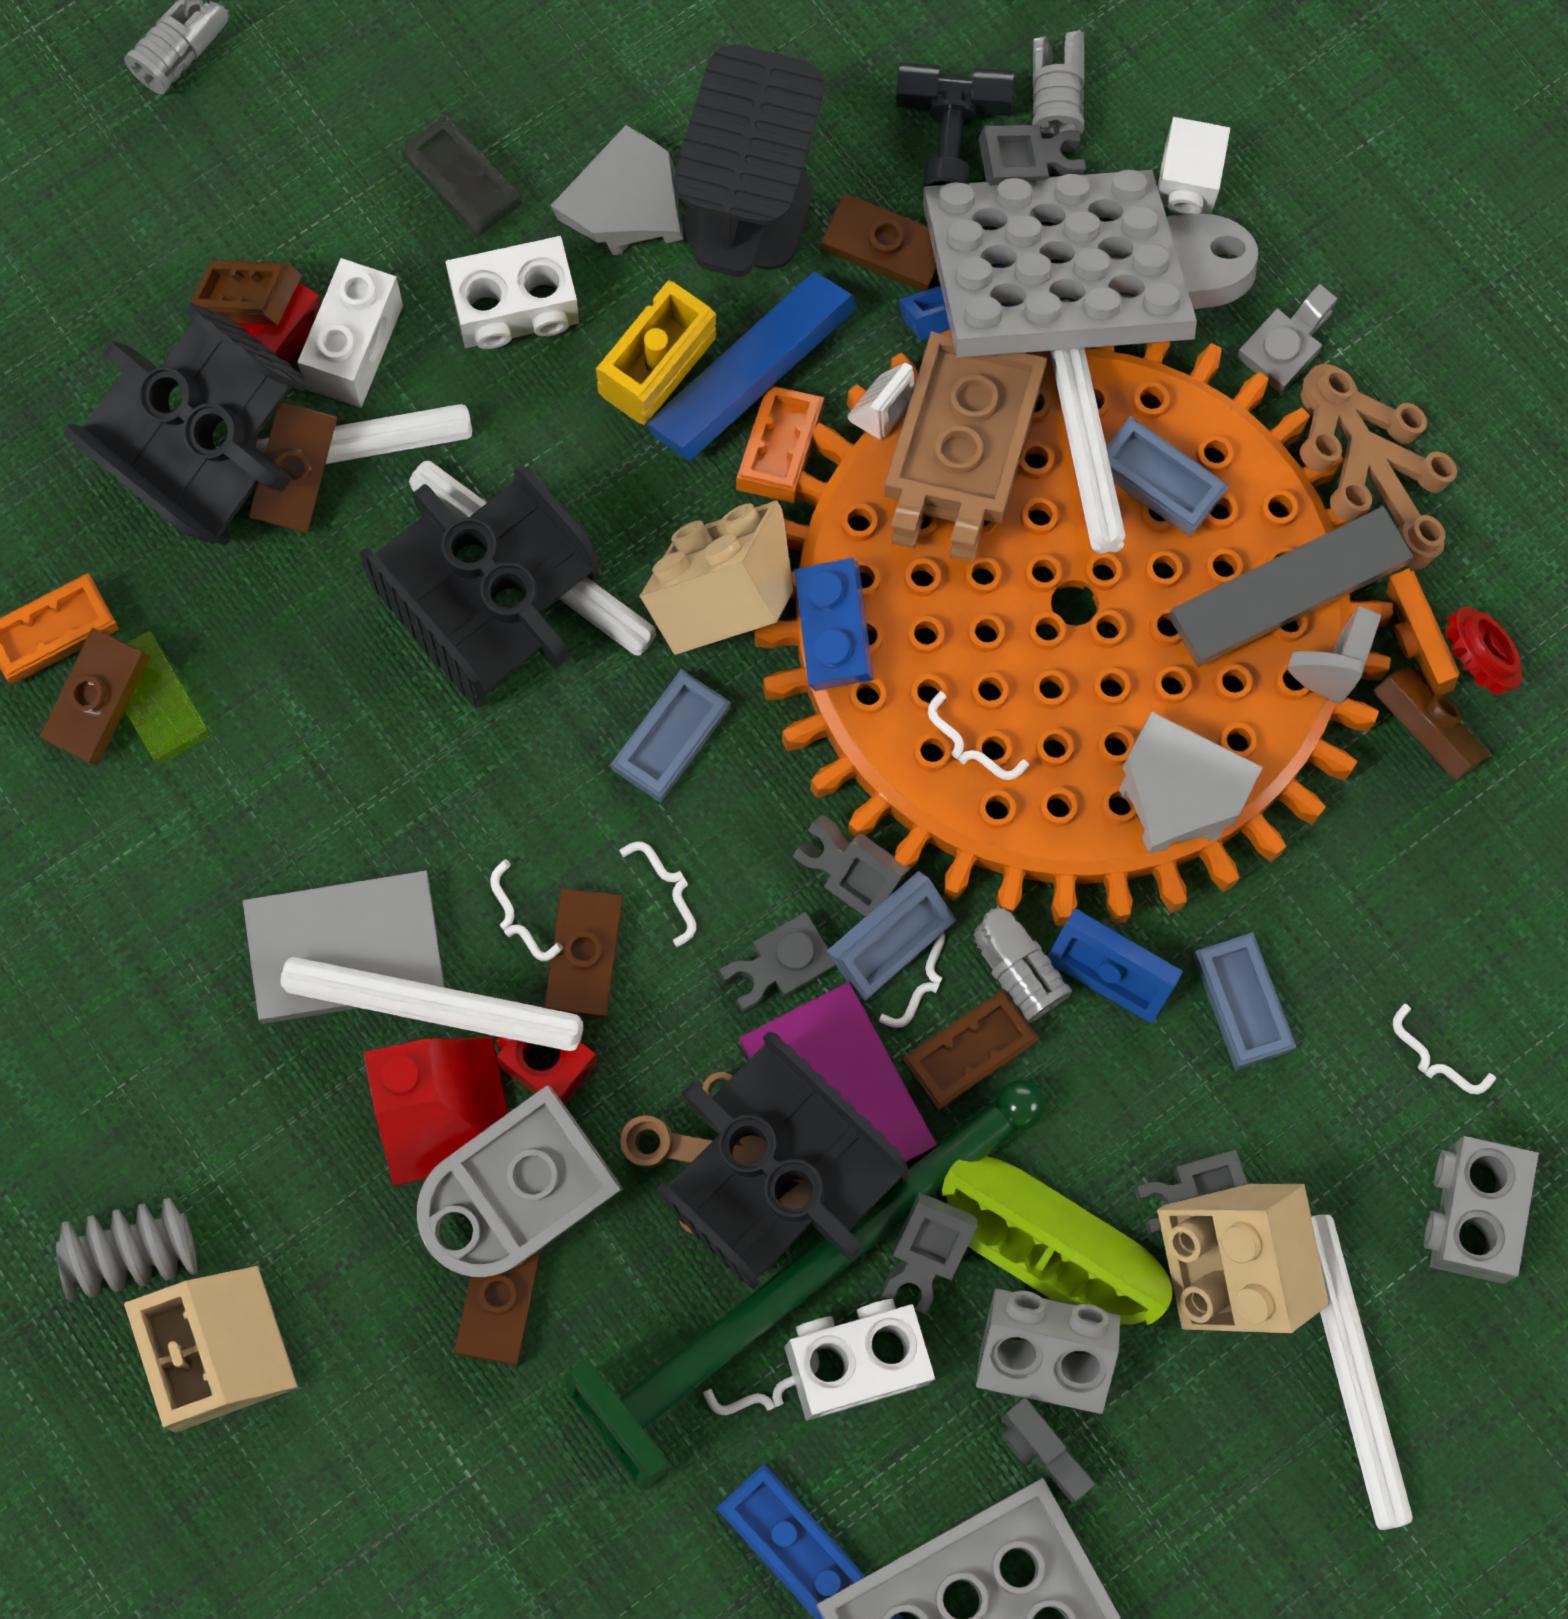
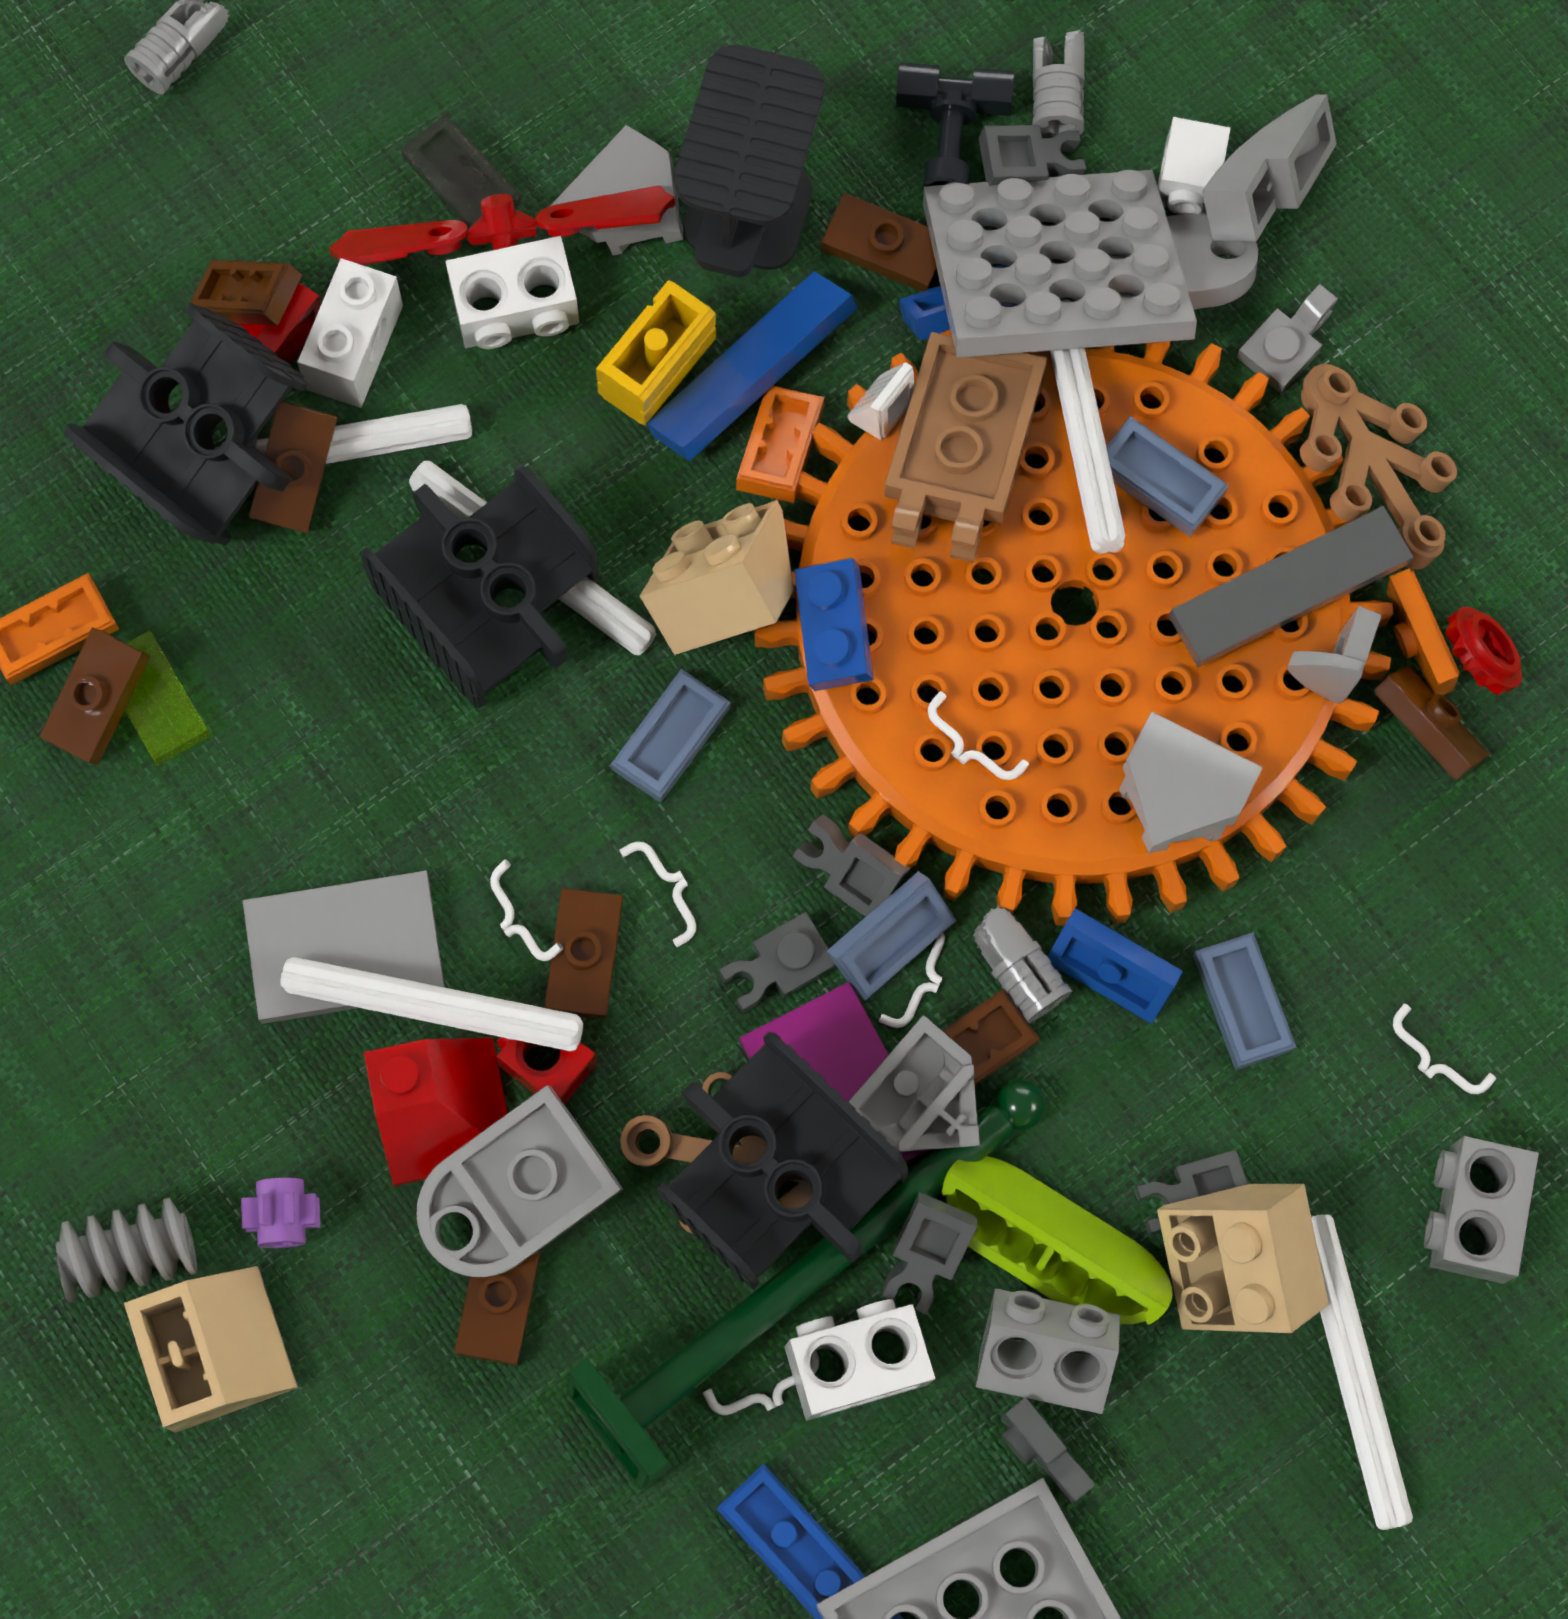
none -> medium lavender gear [241,1178,320,1248]
none -> red piece [329,185,675,265]
none -> light grey slope [849,1015,980,1151]
none -> light grey slope [1202,94,1337,242]

